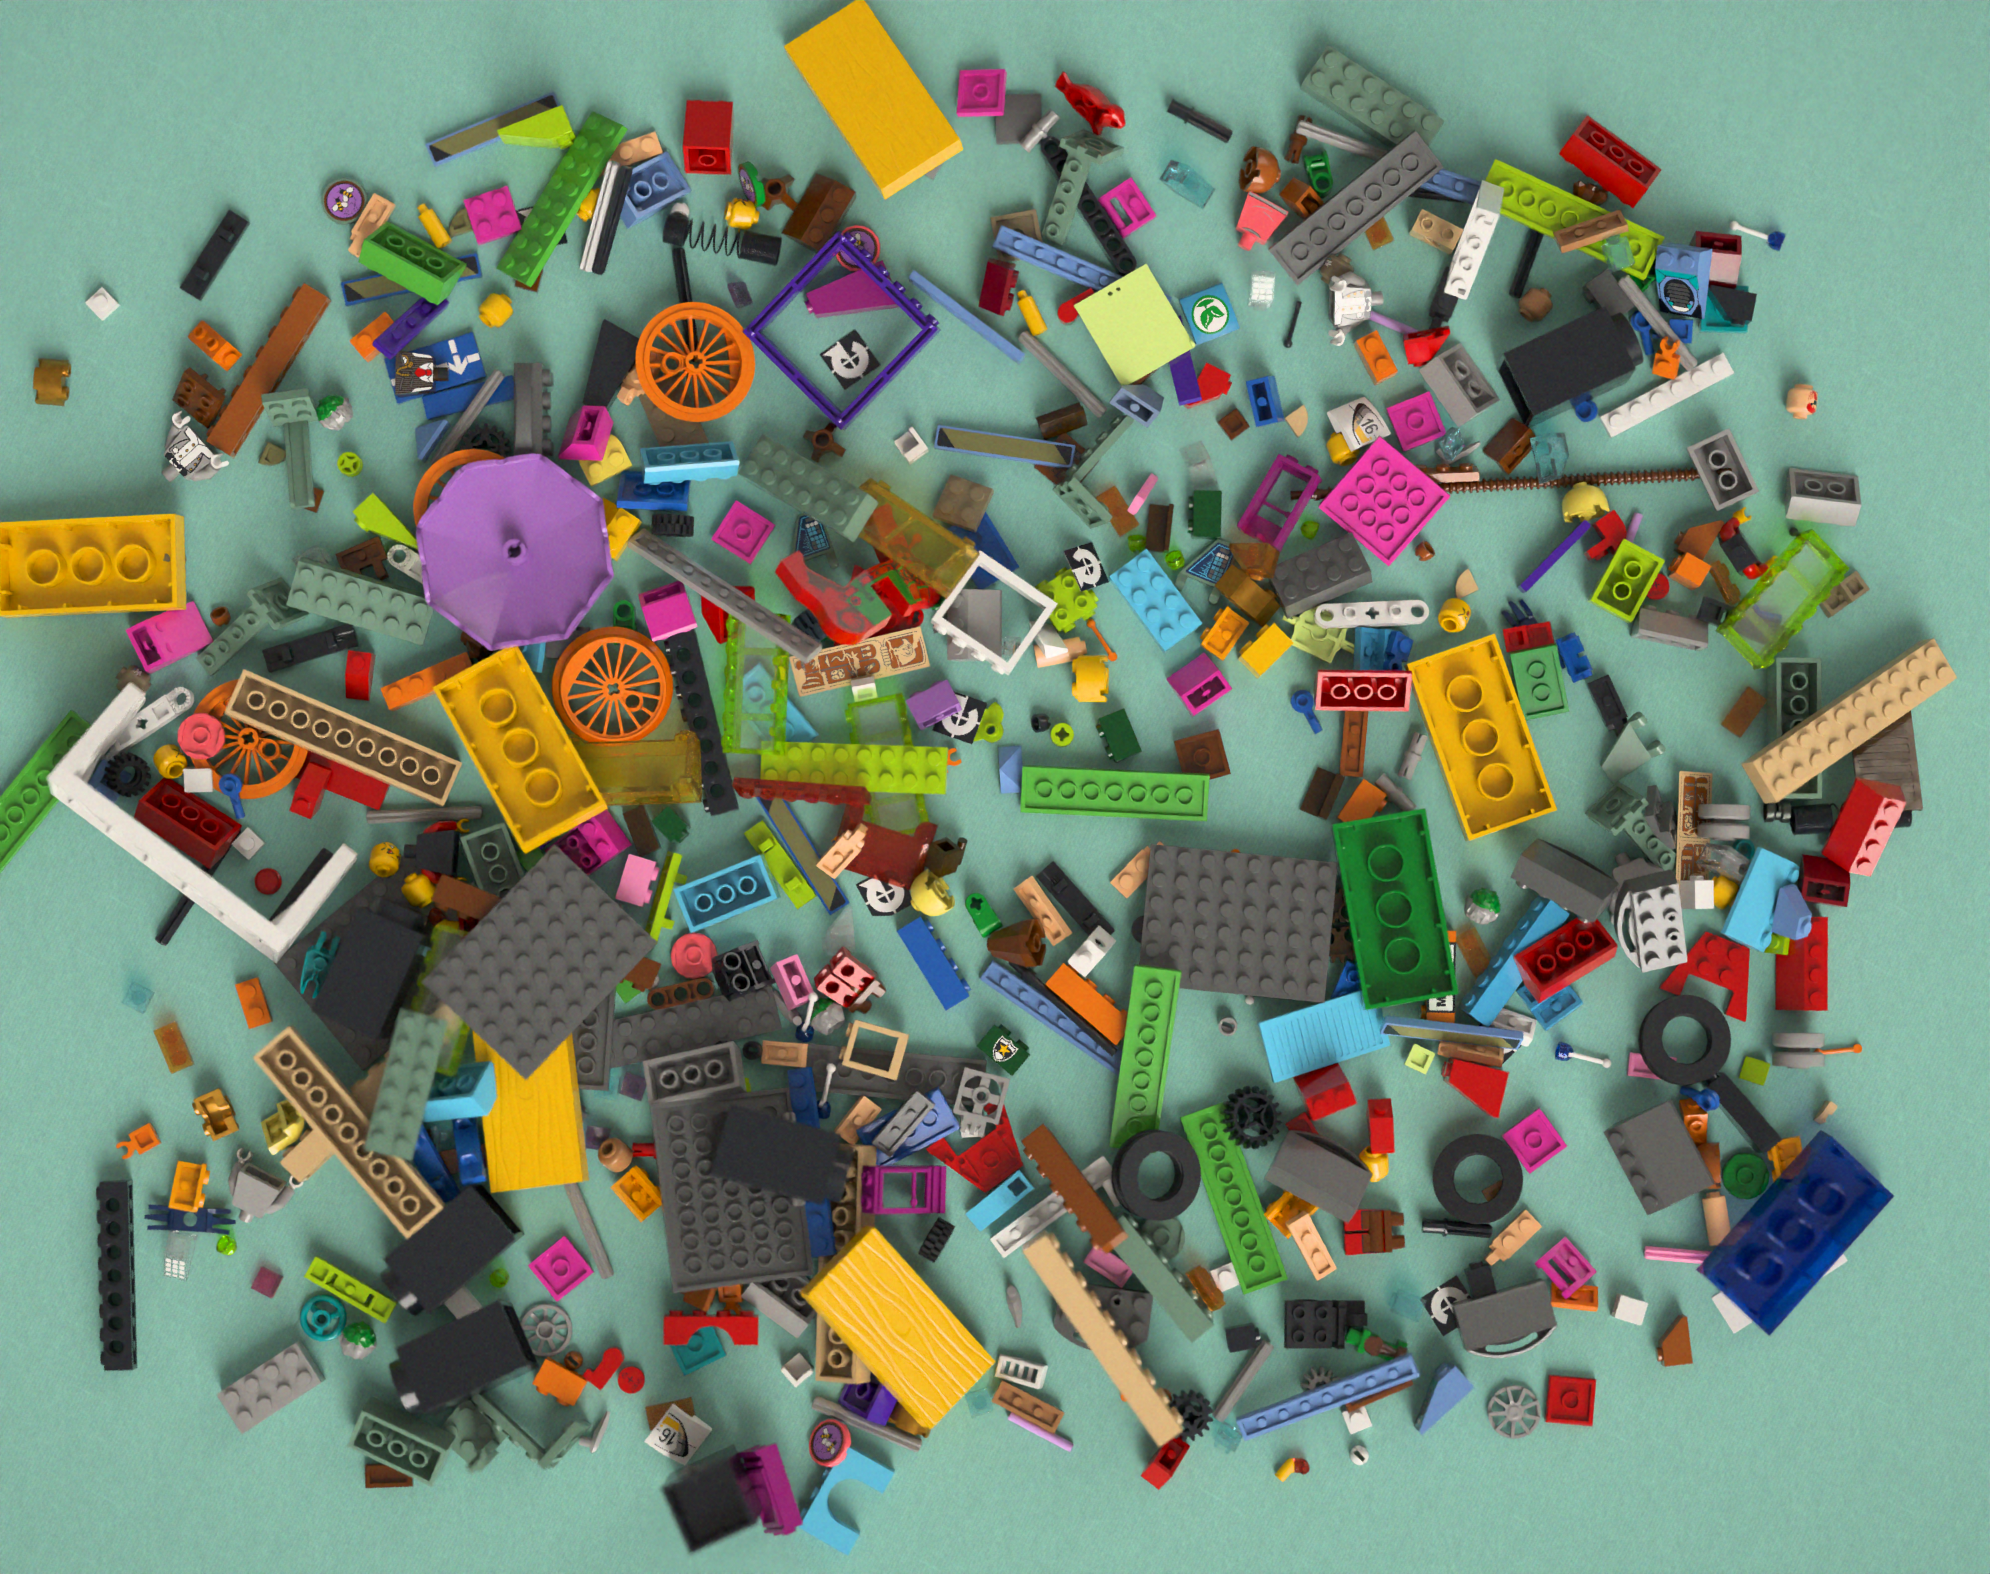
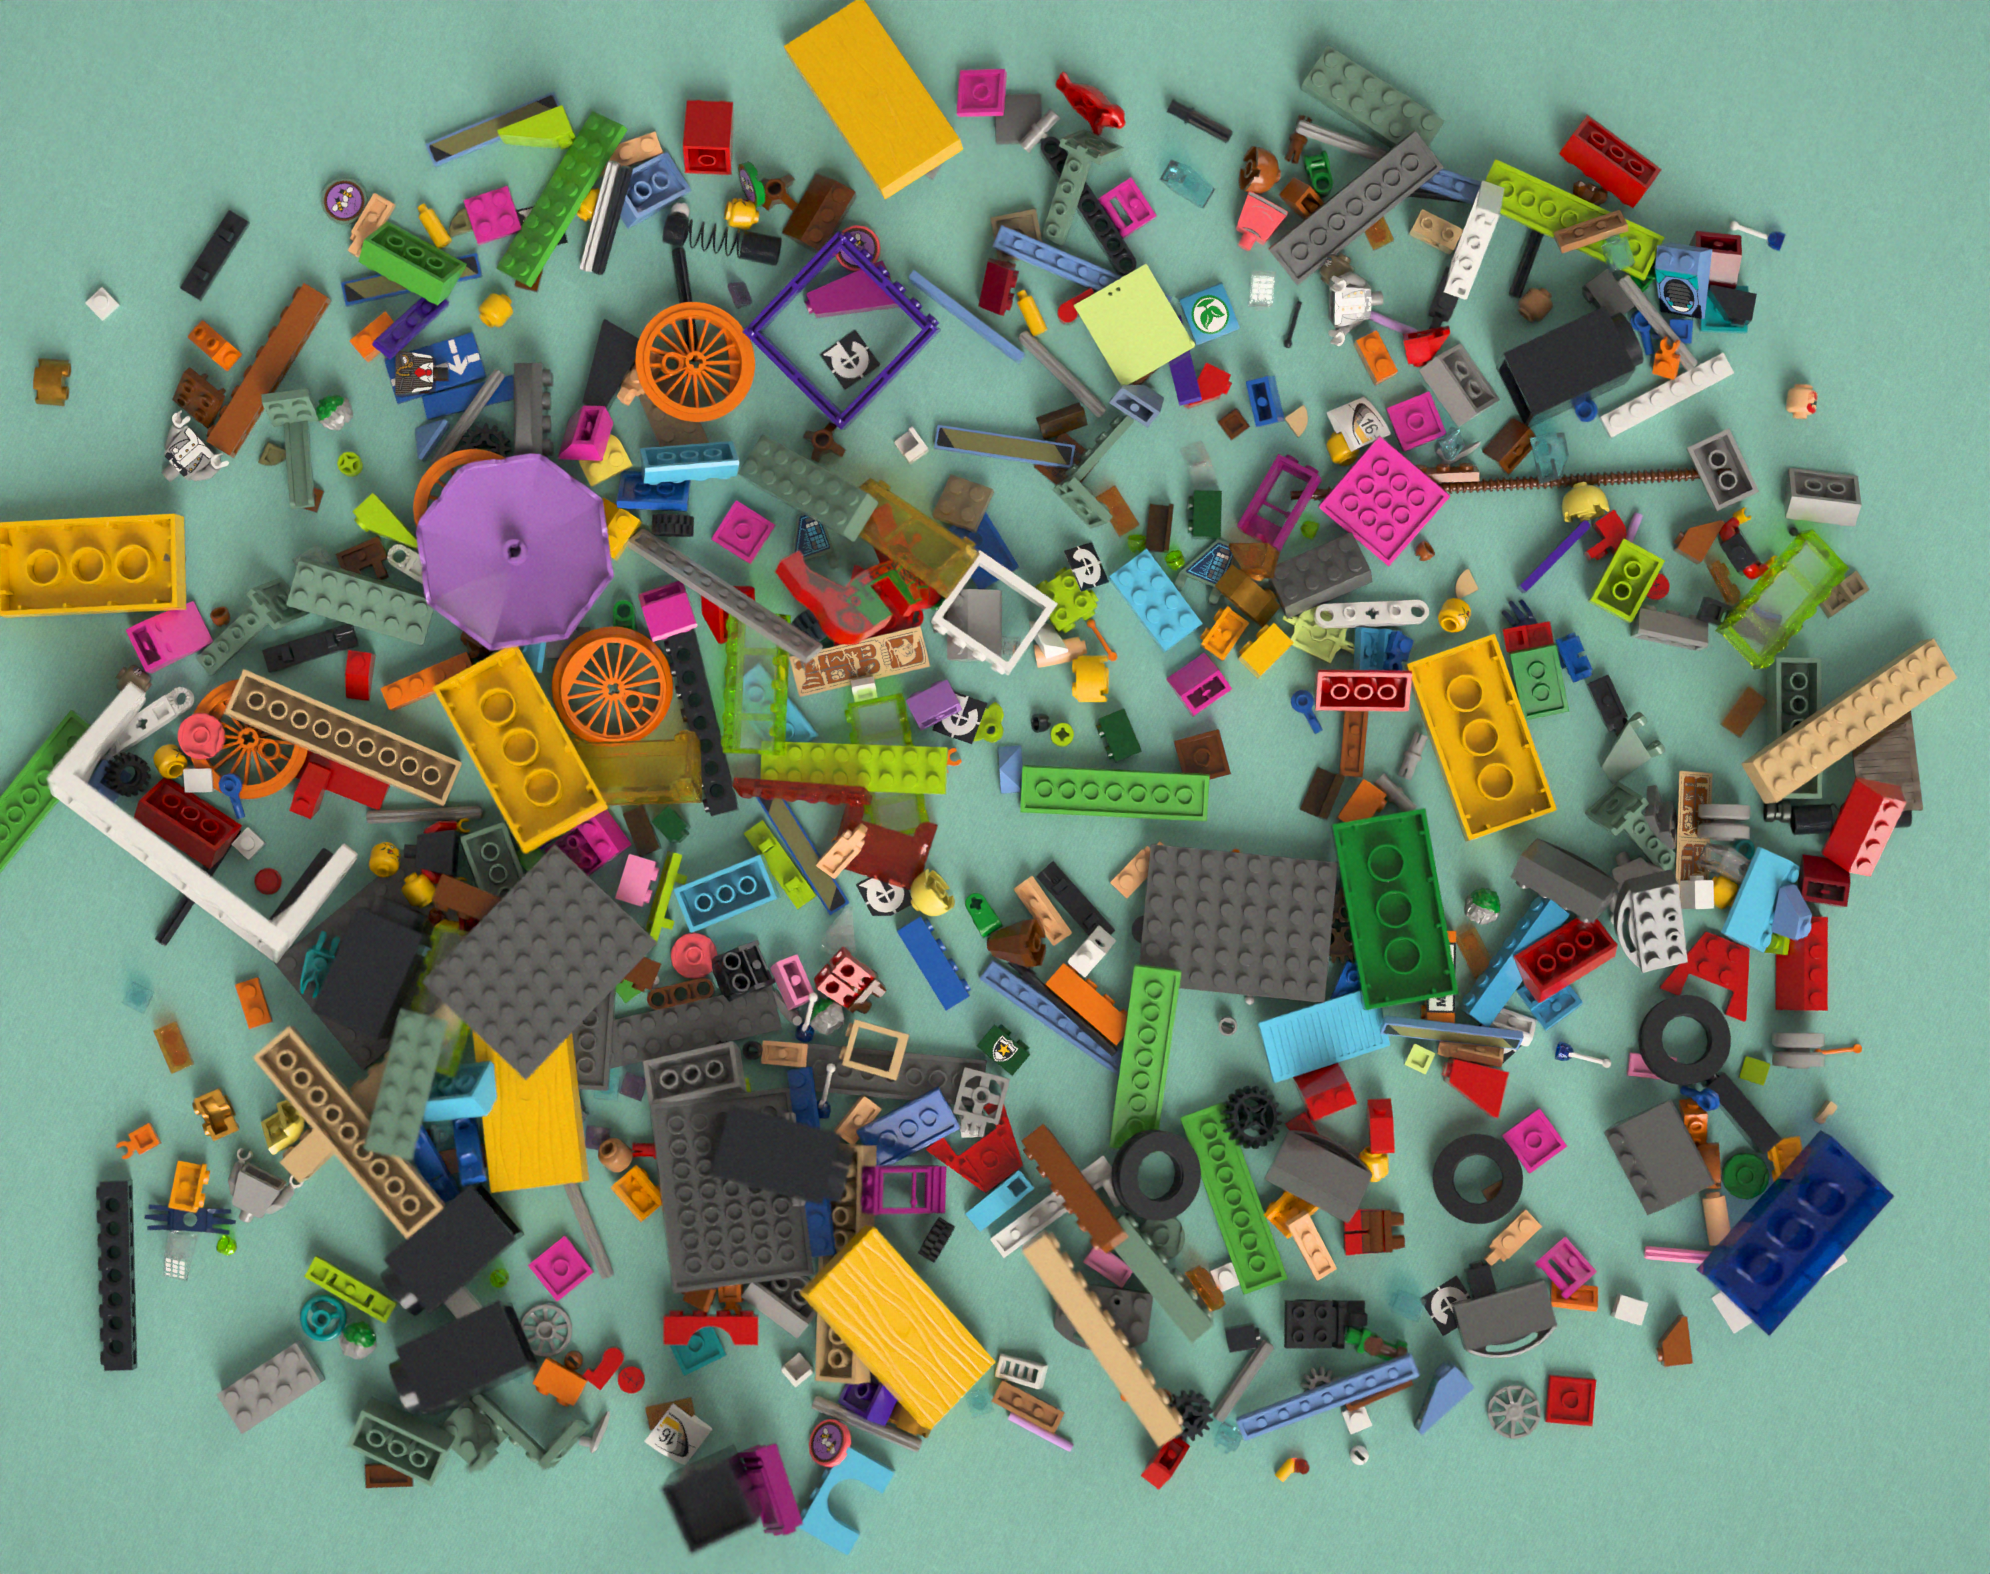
clear pink plate [251,1267,284,1299] -> none
plate [872,1088,935,1157] -> none
dark brown brick [924,837,967,878] -> none
light grey bar [1006,1283,1022,1328] -> none
bright pink tile [1127,473,1158,515] -> none
black axle [1422,1218,1493,1238] -> none
orange brick [1668,552,1711,590] -> none

